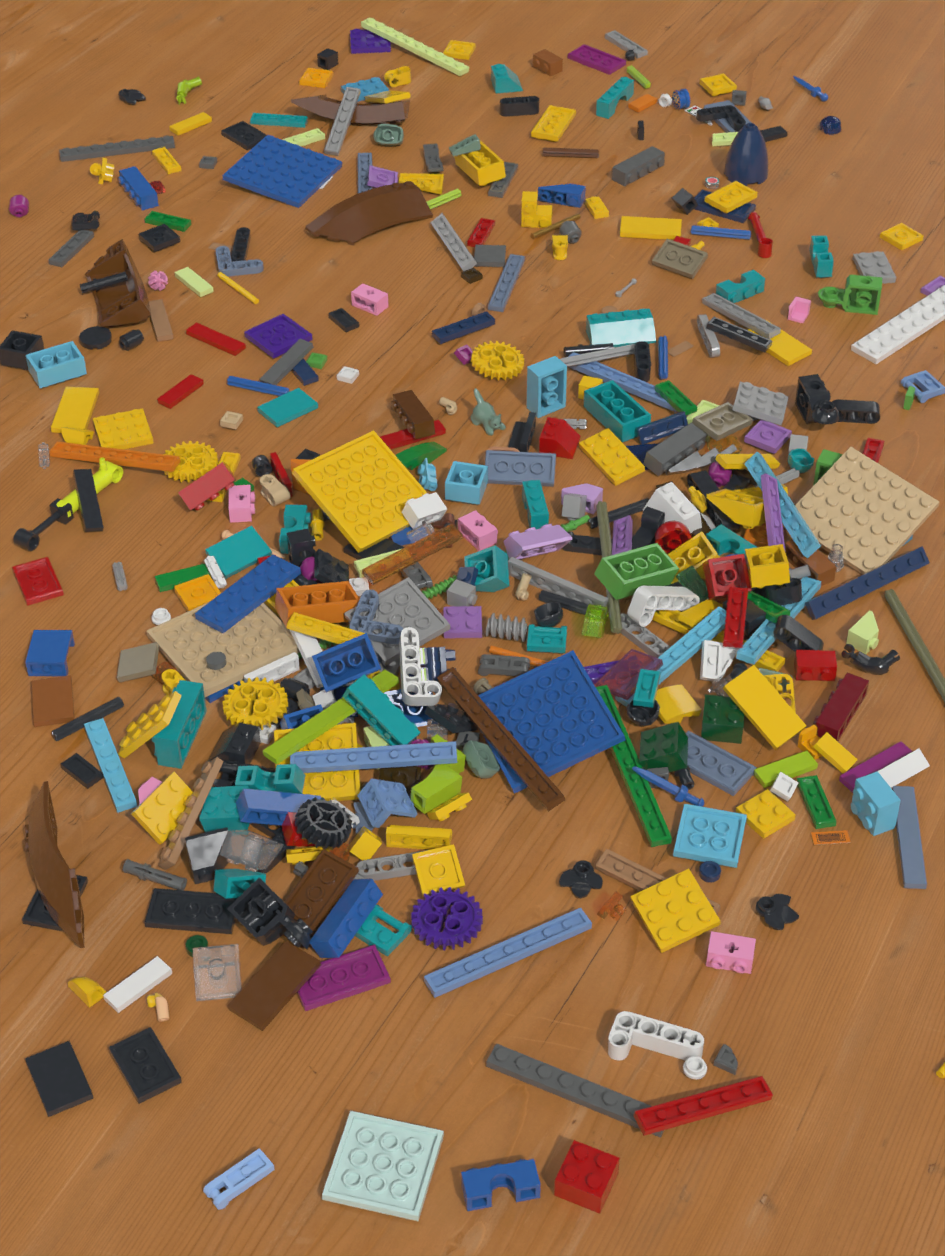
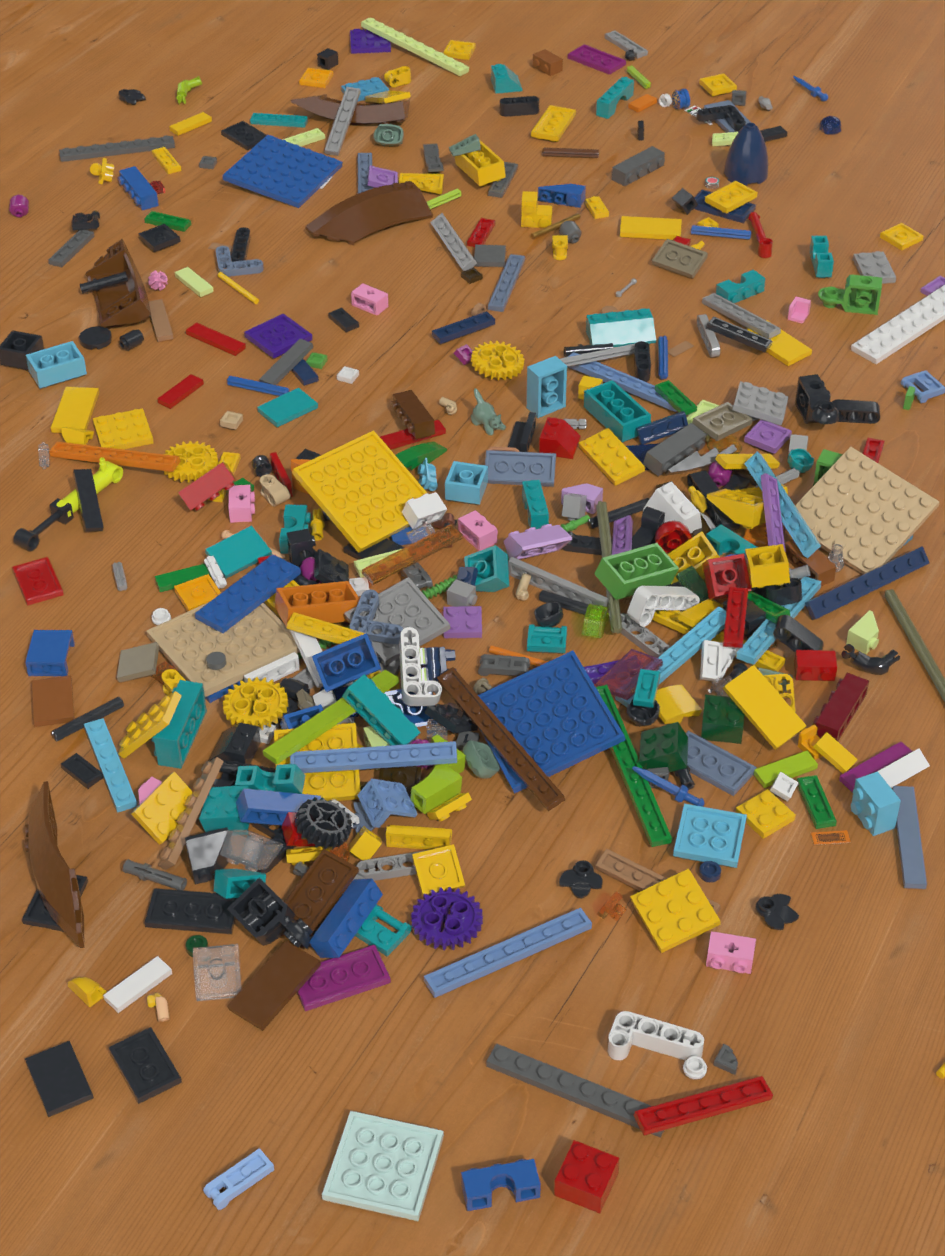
light grey piece [486,613,528,642] -> none

